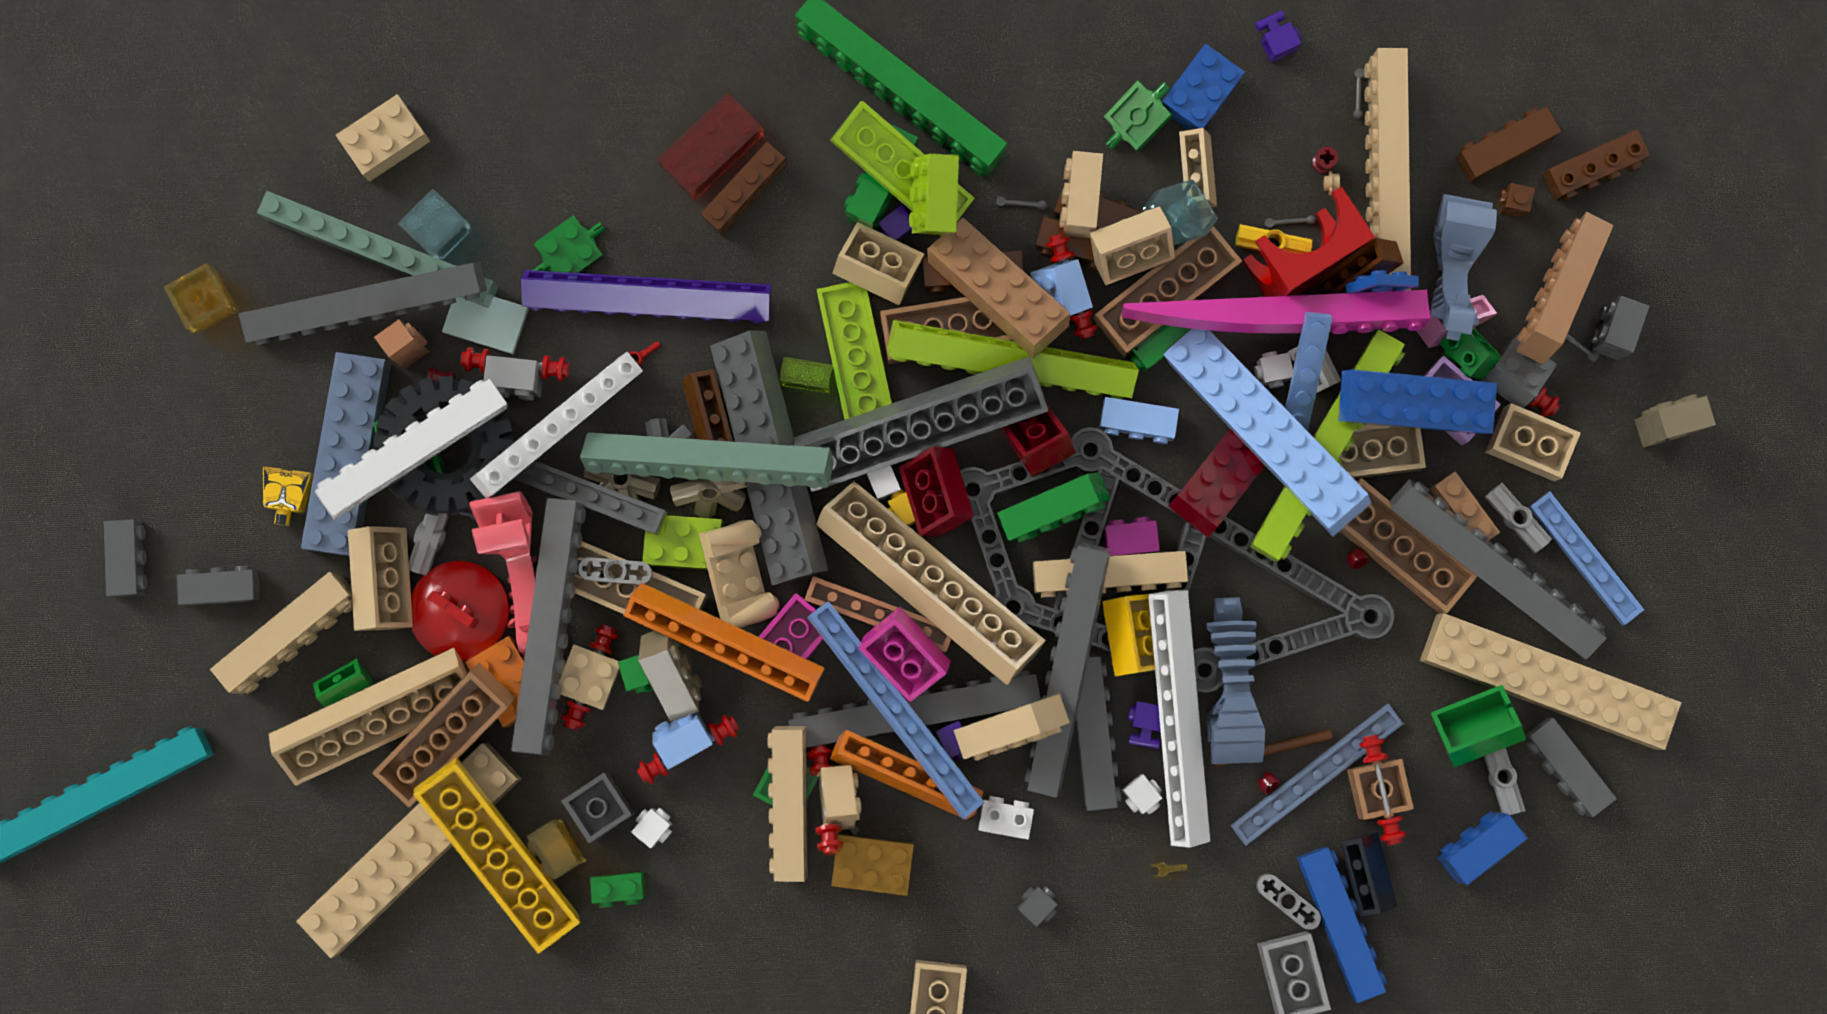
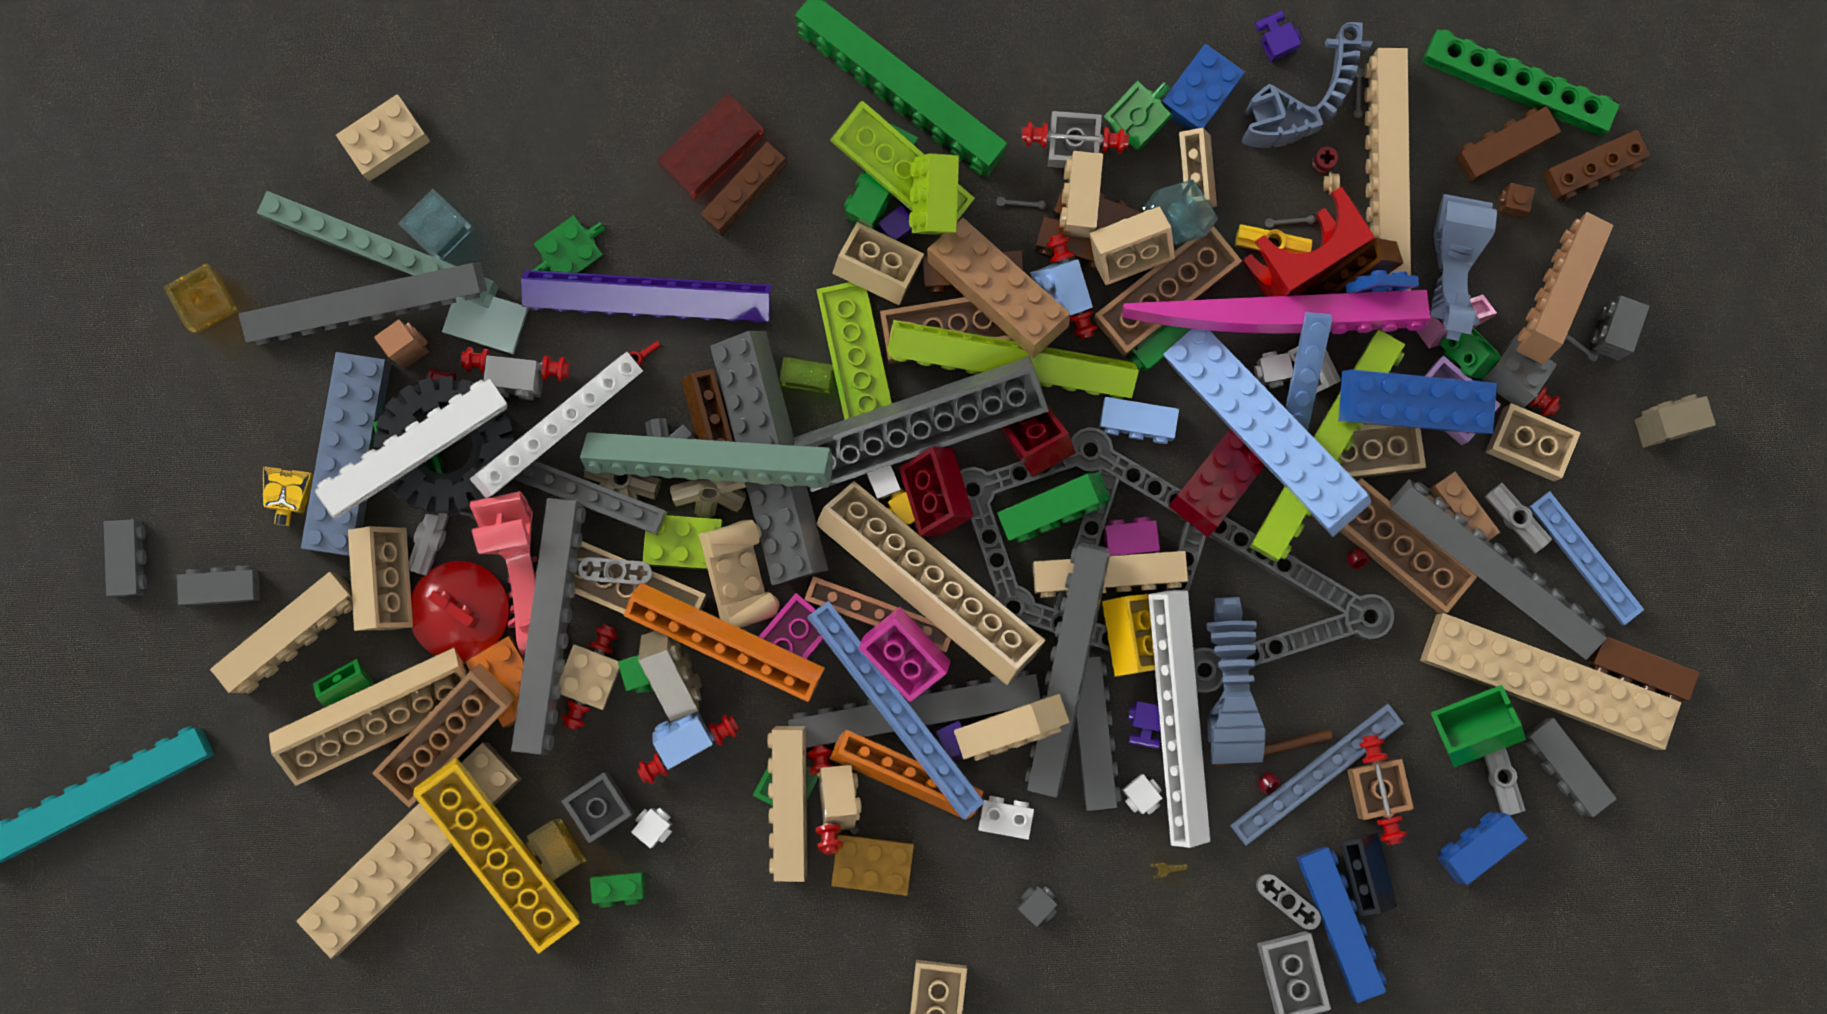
none -> light grey brick [1022,111,1129,168]
none -> sand blue piece [1242,22,1373,148]
none -> green brick [1421,29,1620,137]
none -> reddish brown brick [1588,636,1700,702]

